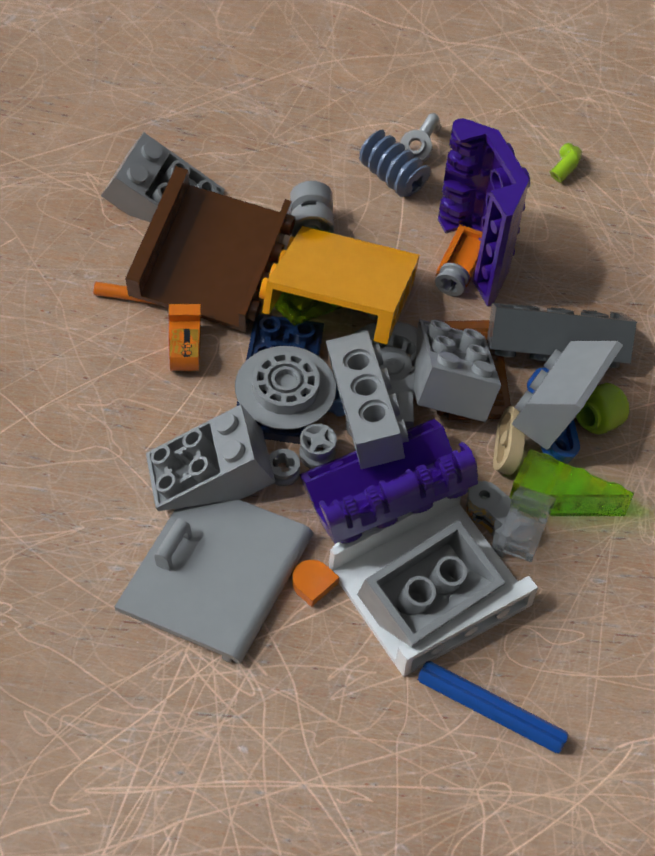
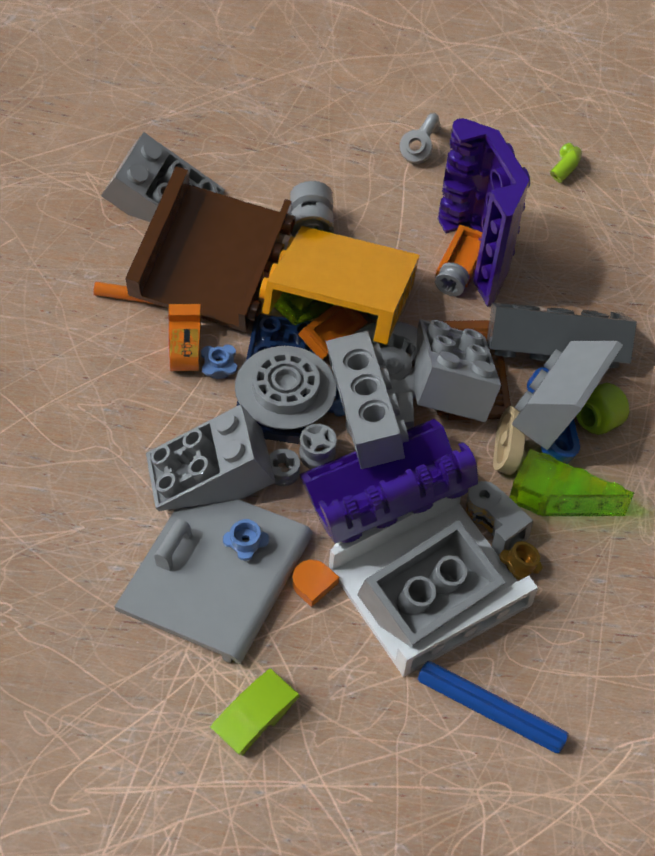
sand blue piece [359,129,431,197] -> none
clear slope [495,486,556,563] -> none
none -> medium blue plate [201,345,237,379]
none -> lime slope [210,668,301,756]
none -> medium blue plate [223,519,269,561]
none -> orange tile [298,305,368,360]
none -> pearl gold plate [499,541,543,580]

